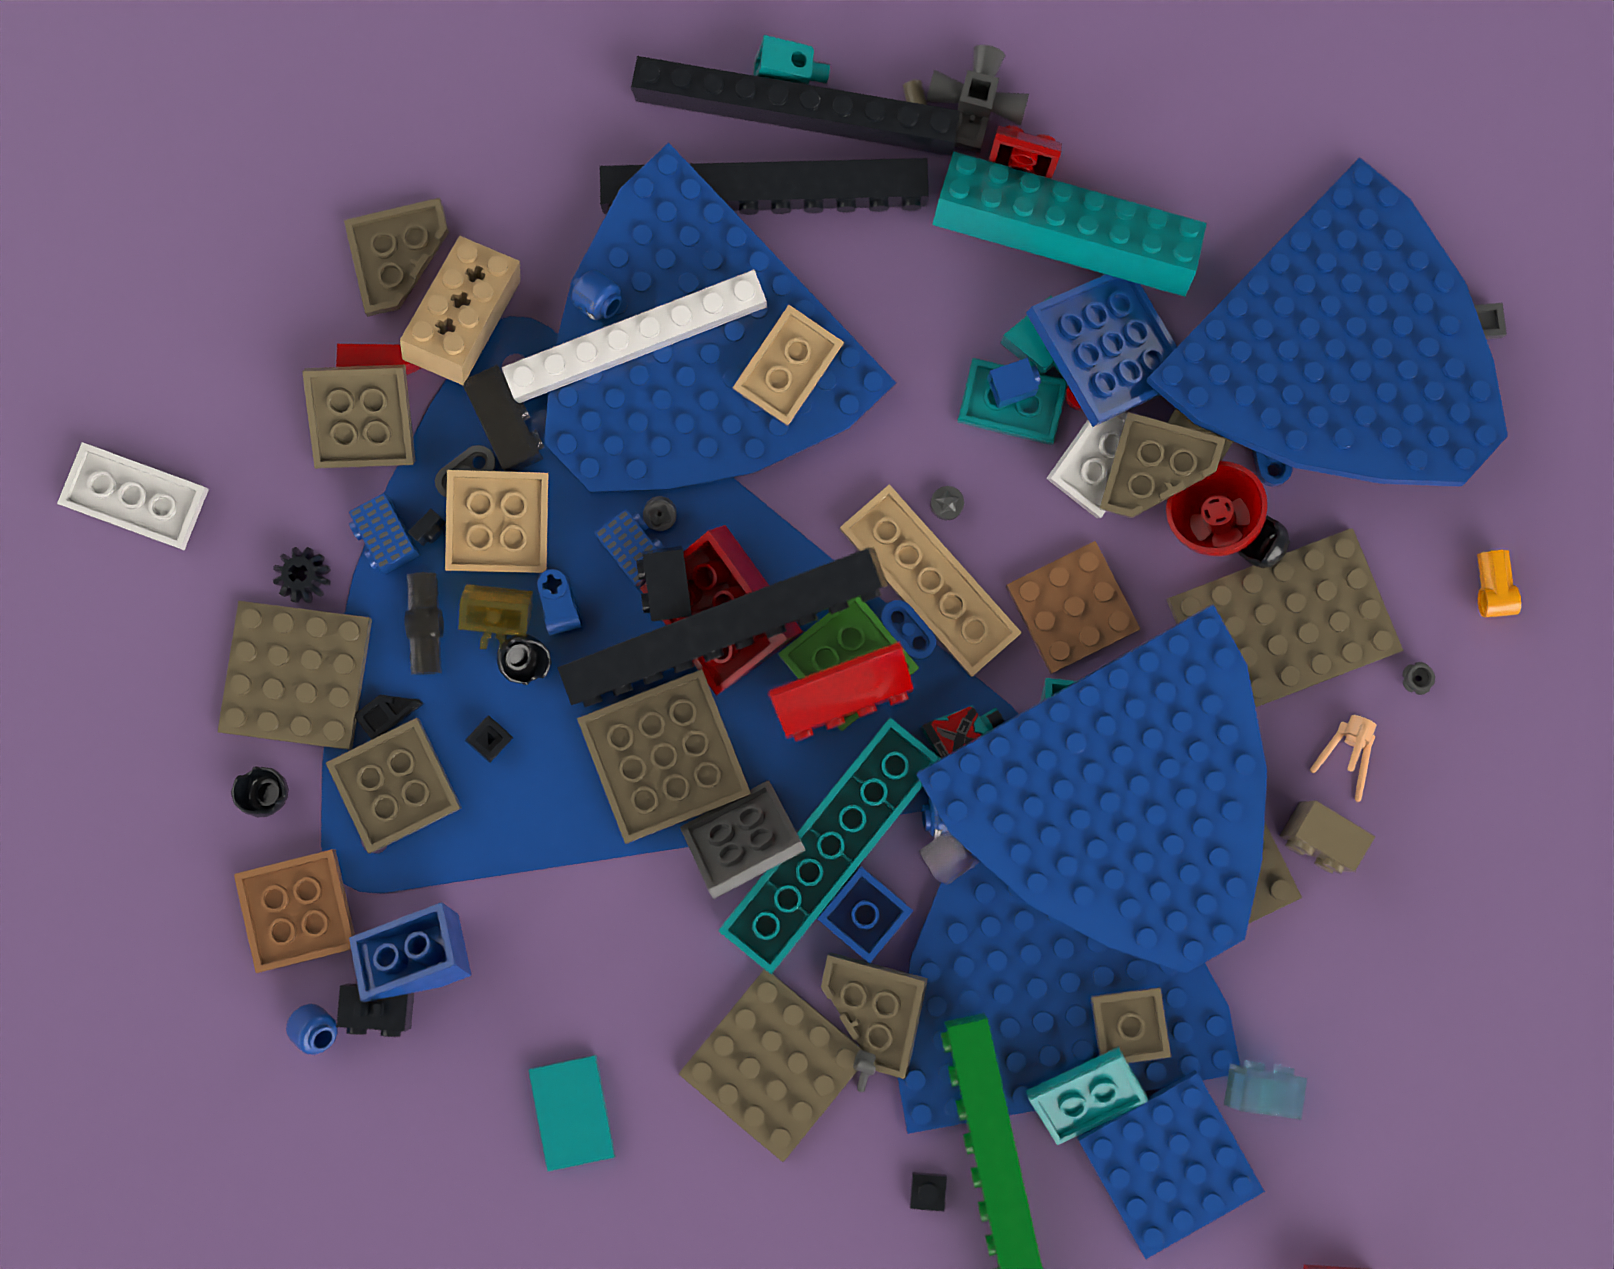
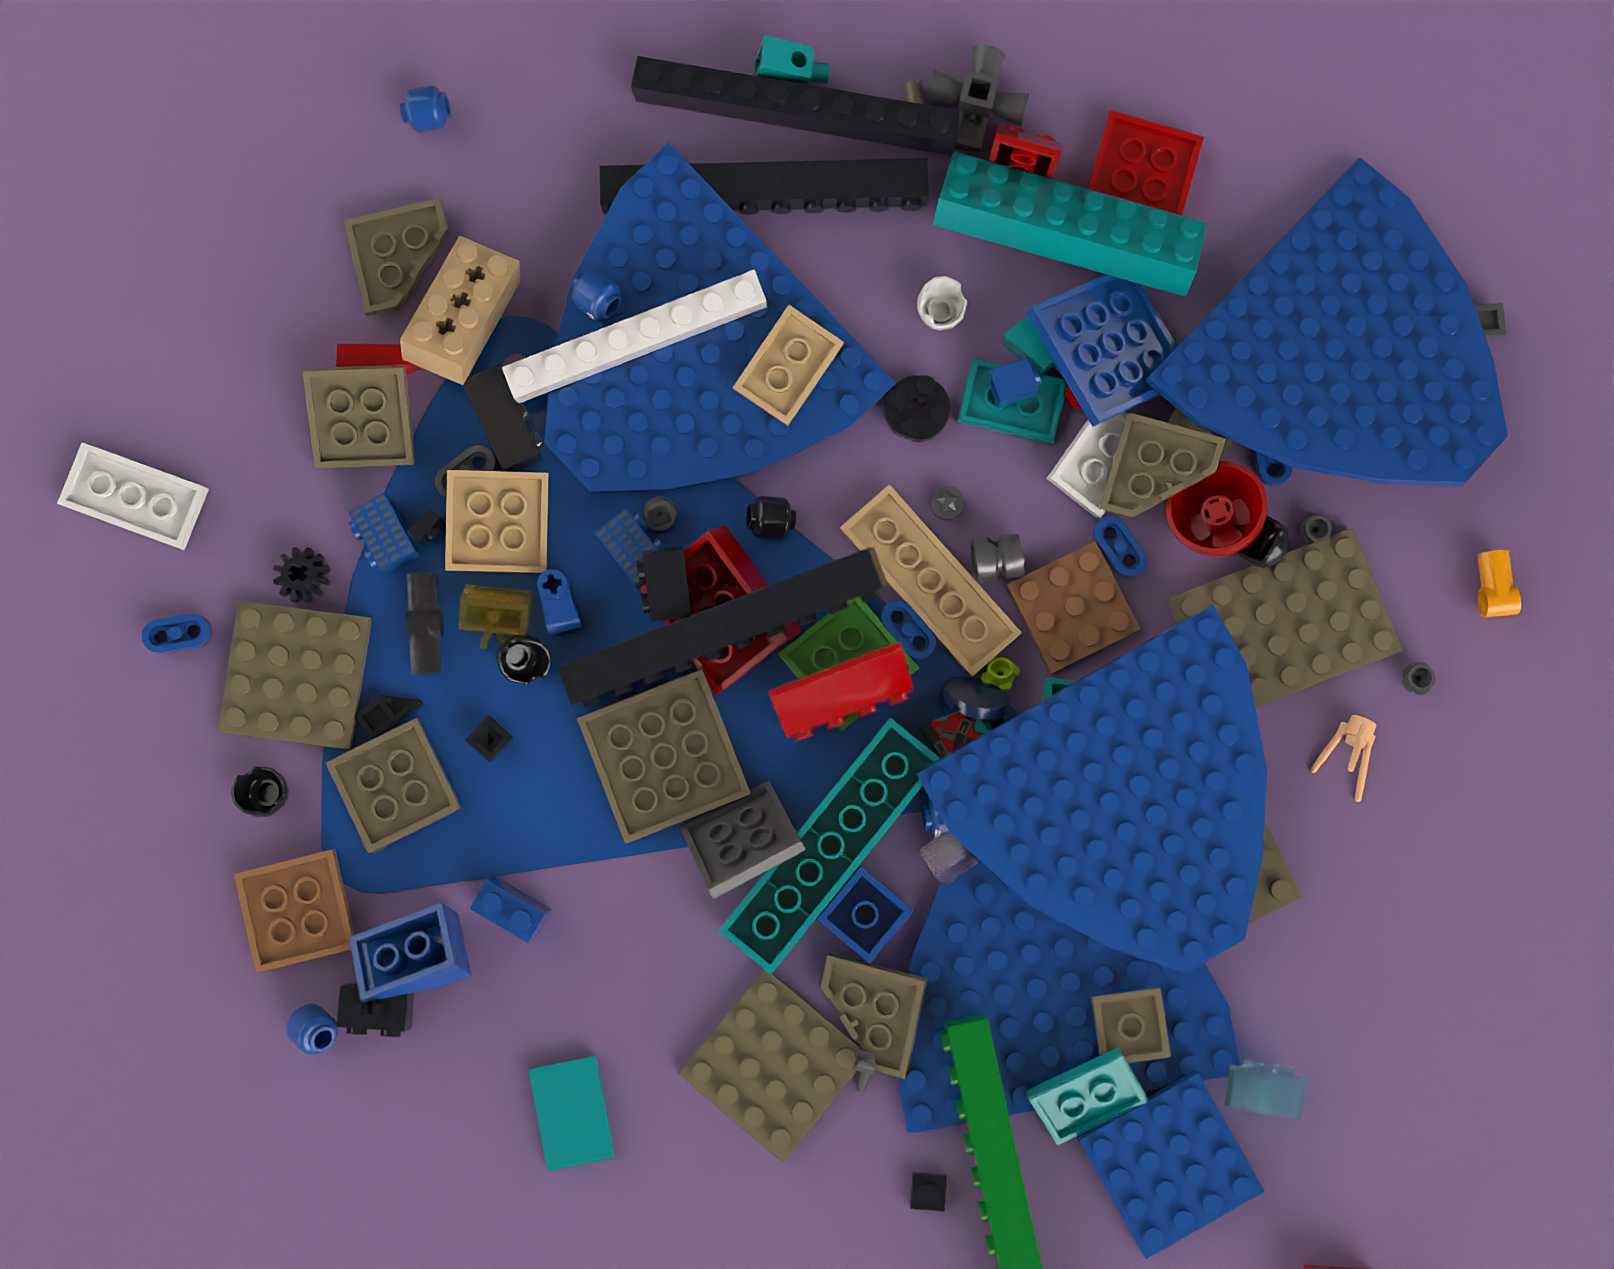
dark tan brick [1279,800,1375,874] -> none
none -> blue plate [142,614,212,654]
none -> blue head [400,85,451,132]
none -> blue brick [470,876,552,943]
none -> black head [745,496,796,540]
none -> black plate [884,375,950,443]
none -> white hair [917,276,967,331]
none -> dark blue tile [942,677,1010,720]
none -> flat silver wheel [971,533,1025,583]
none -> lime plate [981,657,1020,691]
none -> red plate [1087,110,1204,216]
none -> blue plate [1093,516,1147,578]
none -> dark grey plate [1299,514,1332,545]

